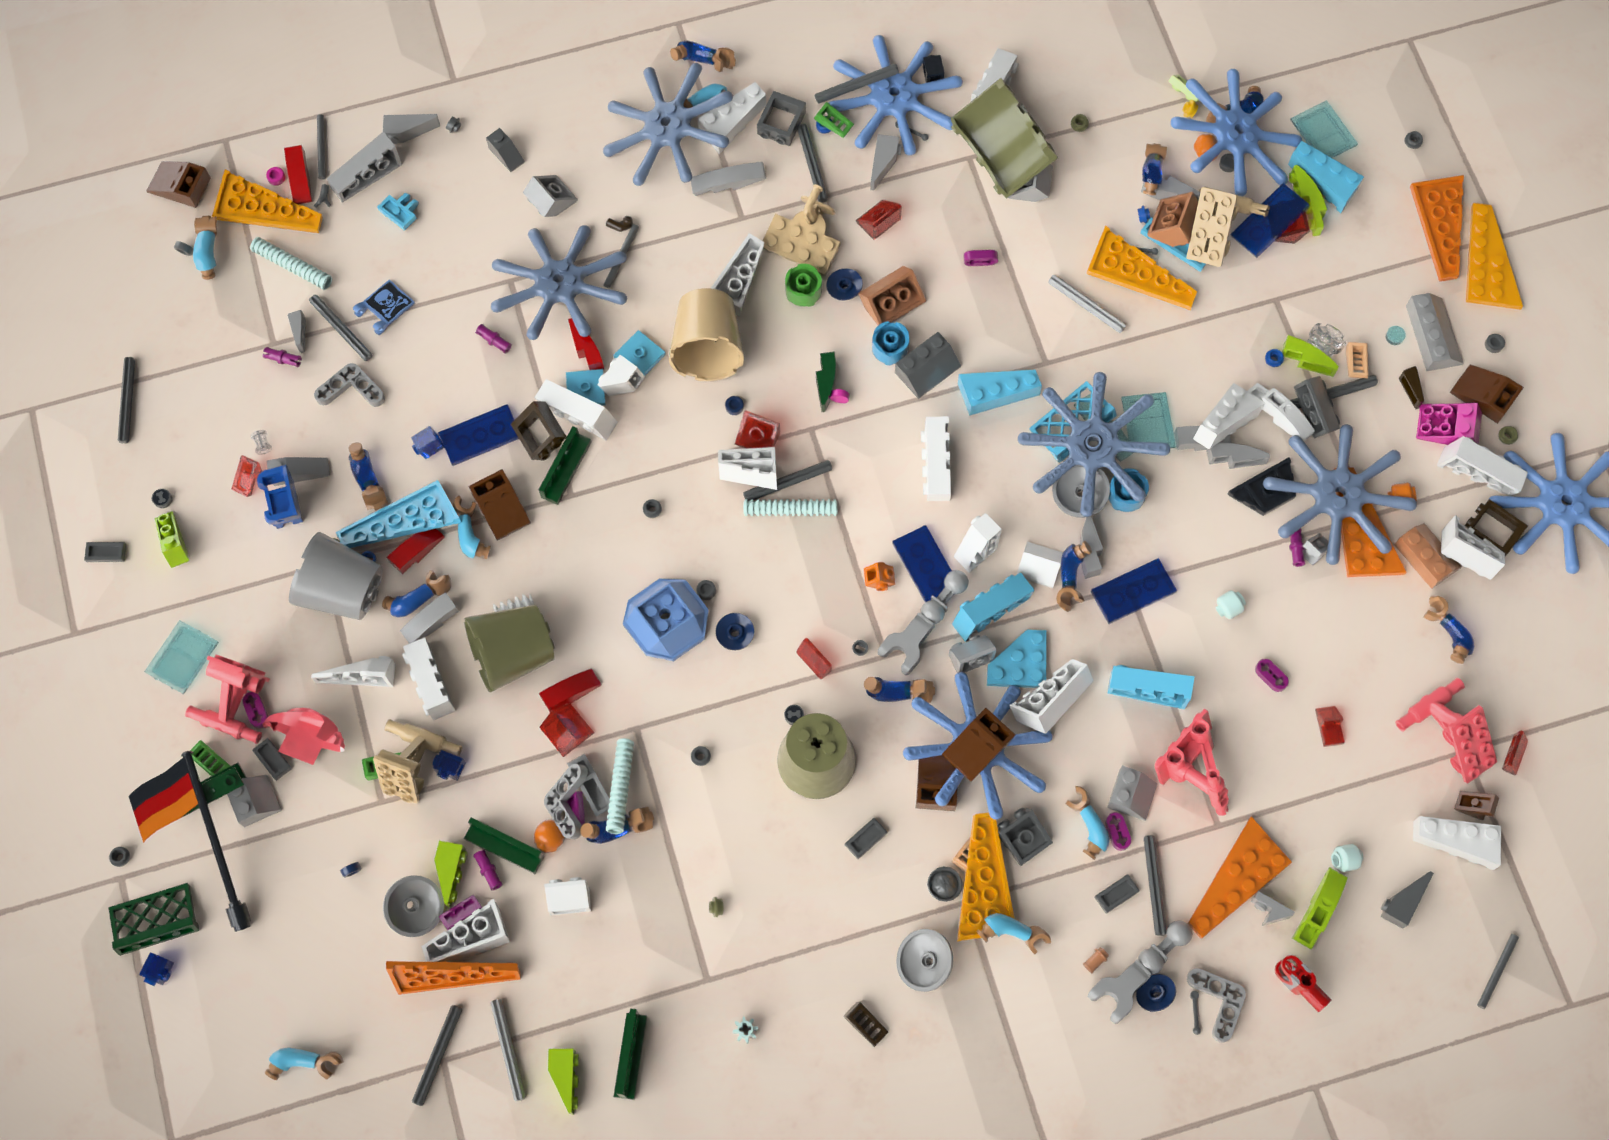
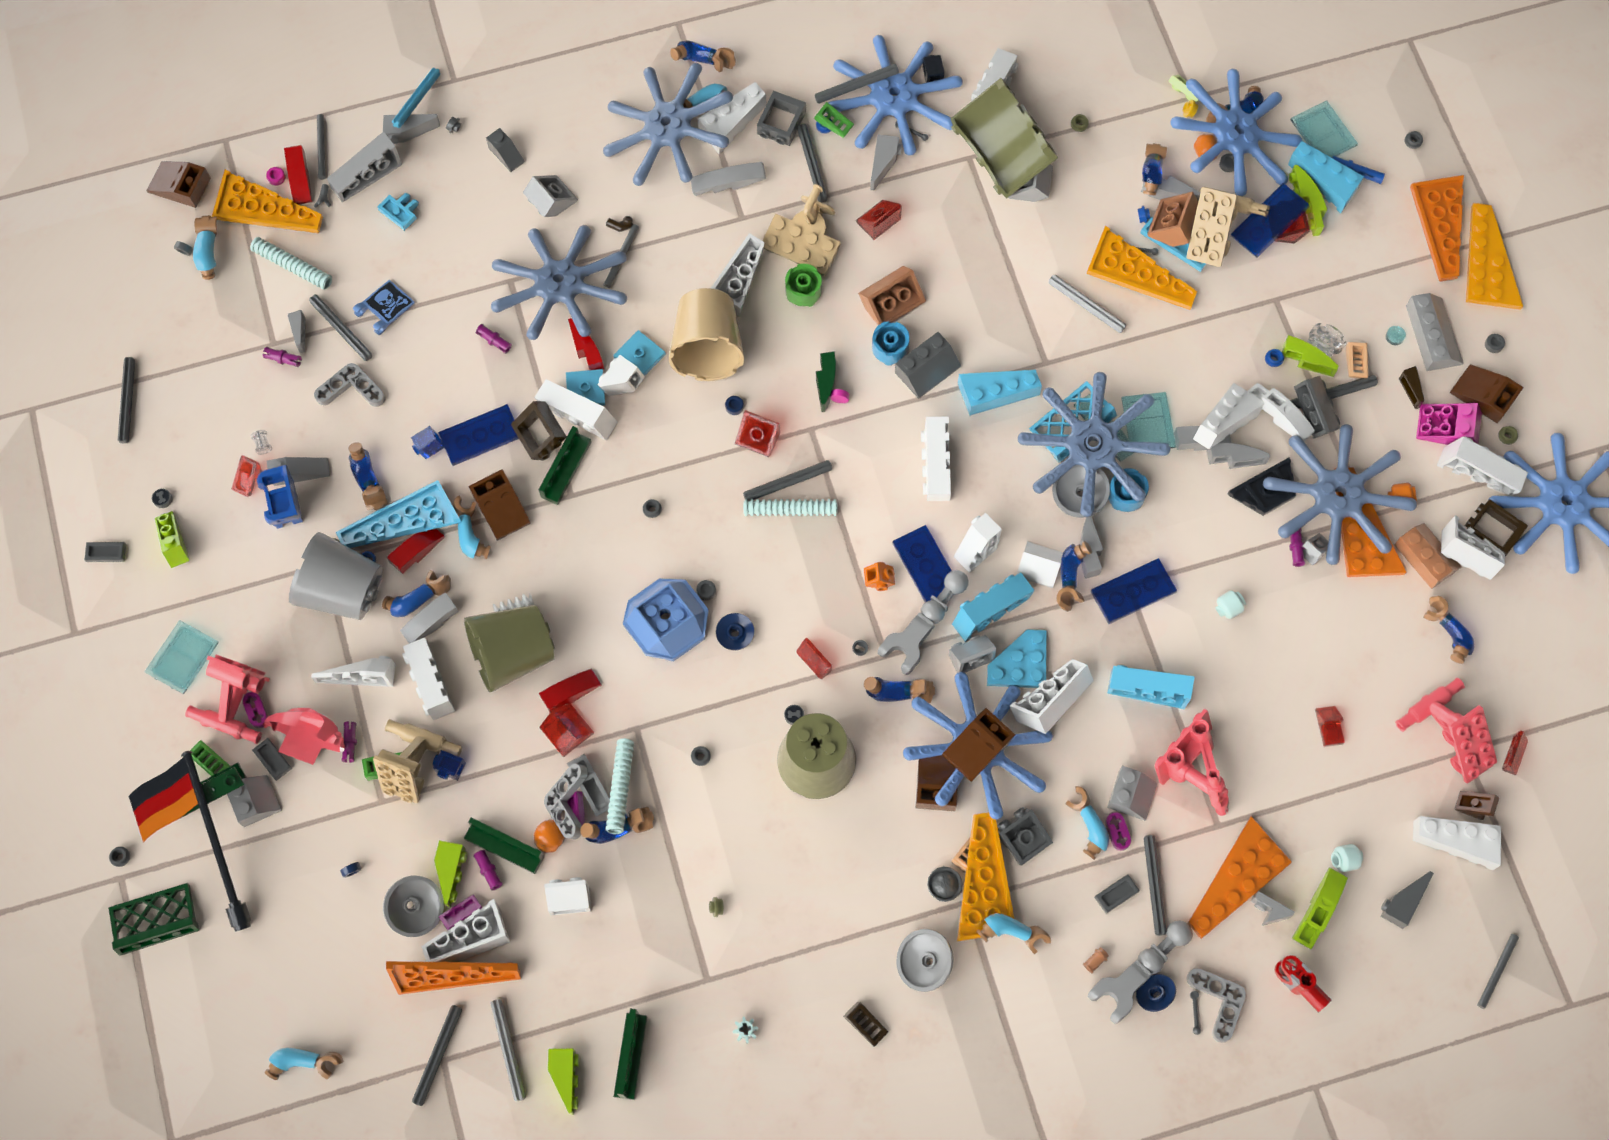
clear blue brick [139,952,174,987] -> none
white wedge [718,447,777,490] -> none
dark blue dish [826,269,863,301] -> none
dark grey tile [844,818,888,859] -> none
magenta beam [963,250,998,266] -> none
magenta beam [1255,659,1289,692] -> none
none -> magenta pin [341,721,357,763]
none -> medium azure axle [392,68,440,129]
none -> blue pin [1333,156,1385,185]

